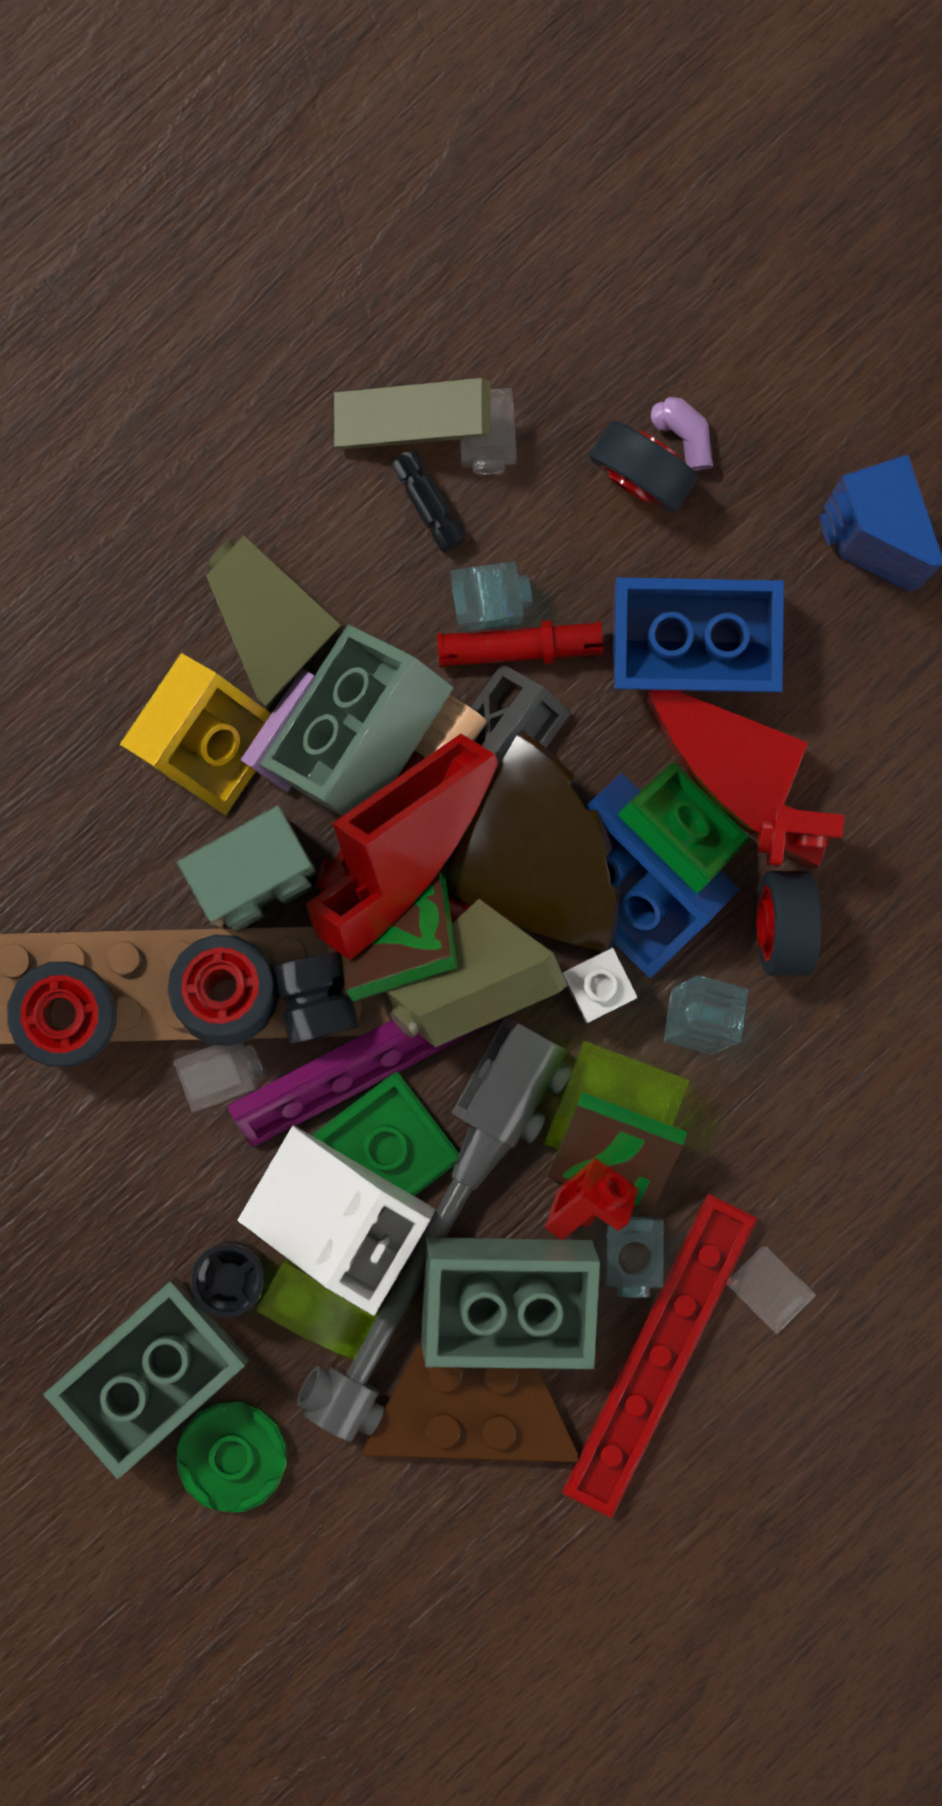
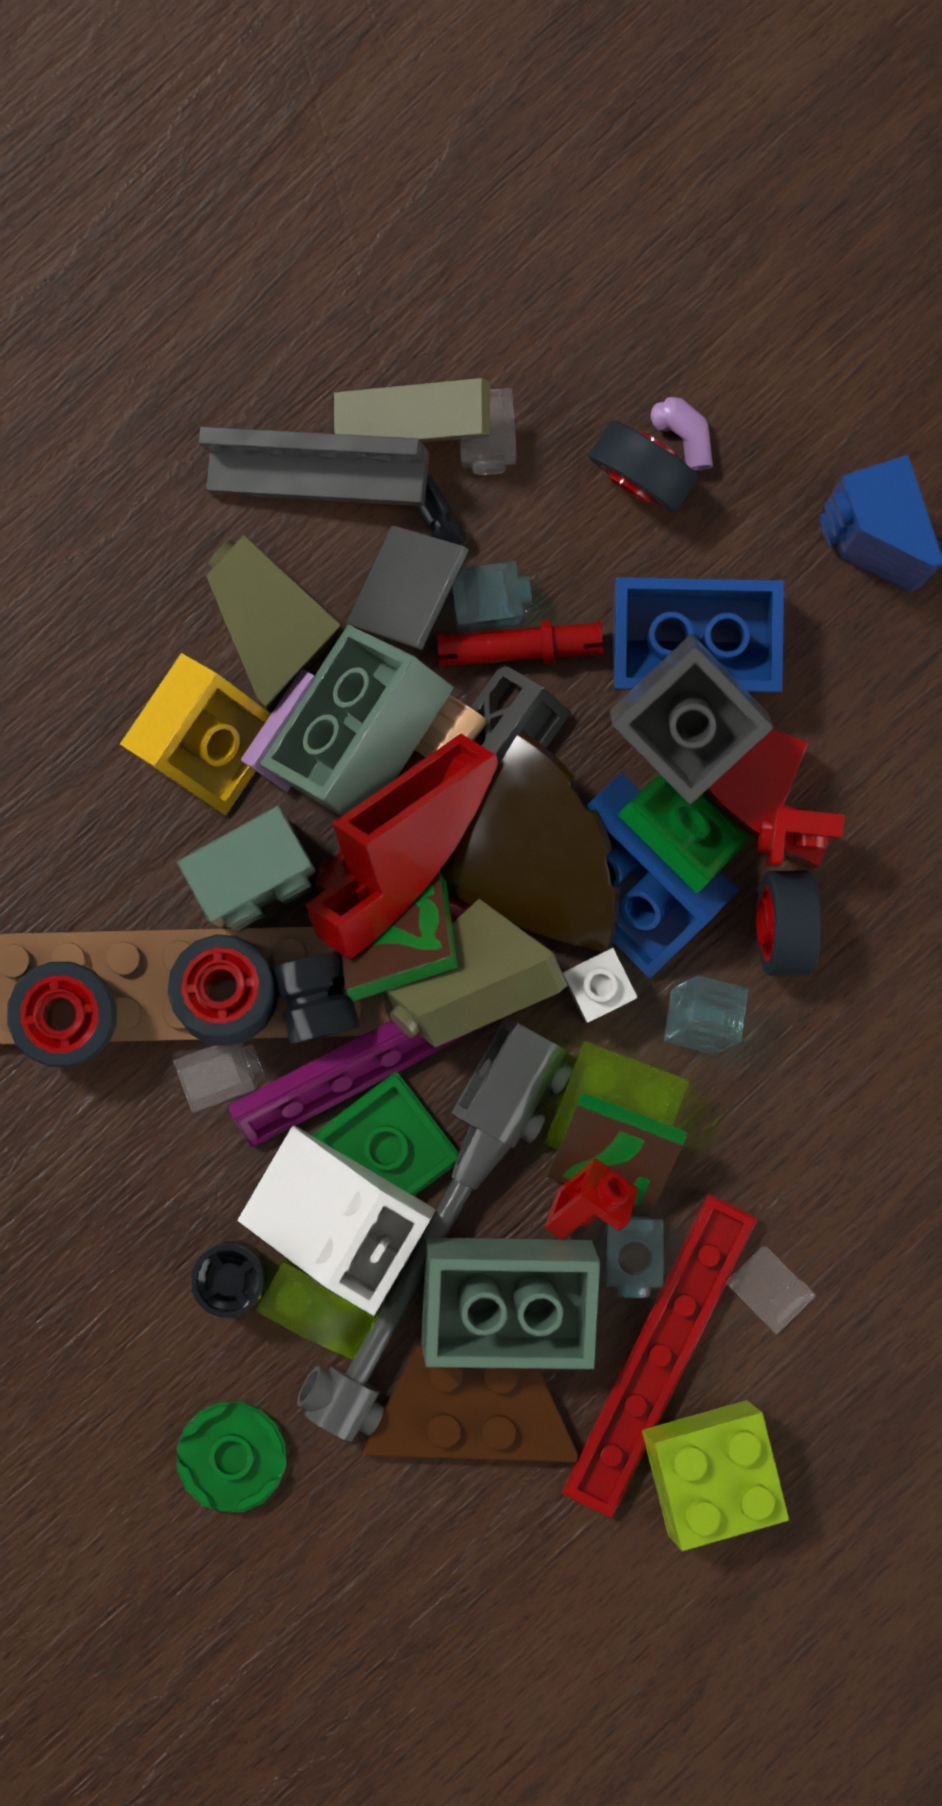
sand green brick [43,1277,250,1480] -> none
none -> dark grey fence [199,427,429,506]
none -> dark grey piece [346,525,469,650]
none -> dark grey brick [610,634,774,804]
none -> lime brick [642,1400,789,1551]

